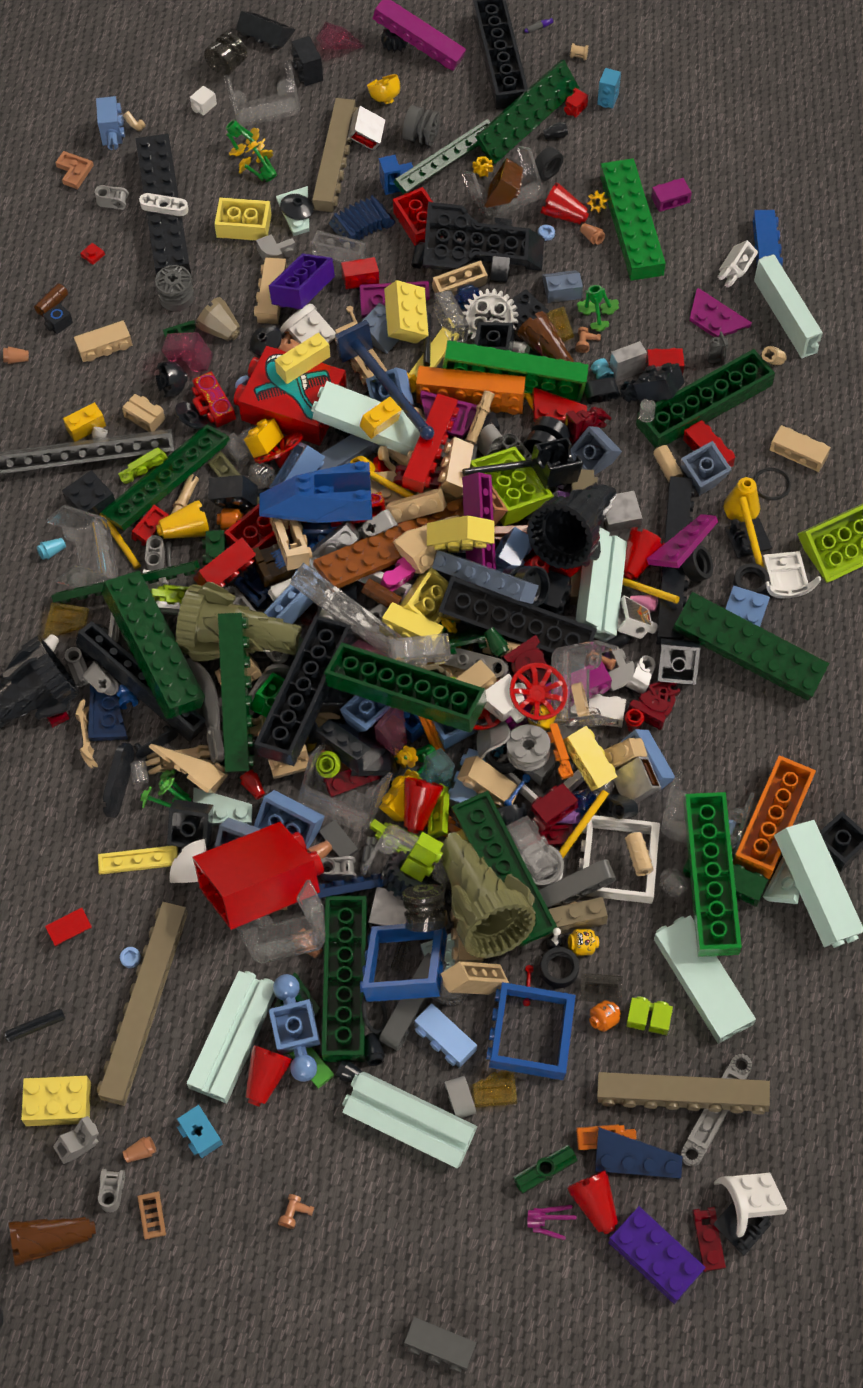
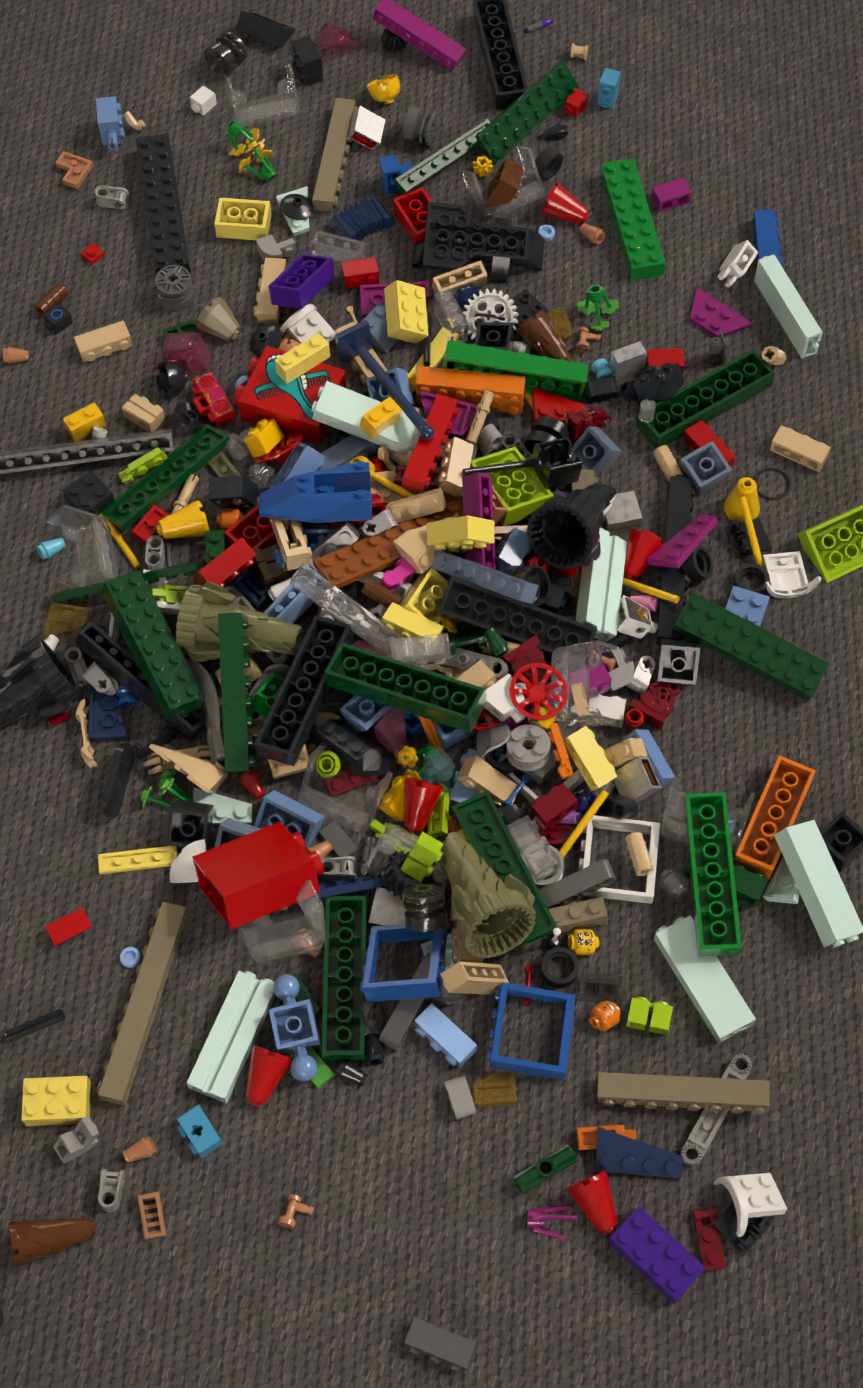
clear piece [130,760,149,785] -> none
white beam [139,193,188,216] -> none
light aqua brick [342,1072,478,1168] -> none
sand blue slope [542,270,583,303] -> none
yellow gear [587,190,609,213] -> none

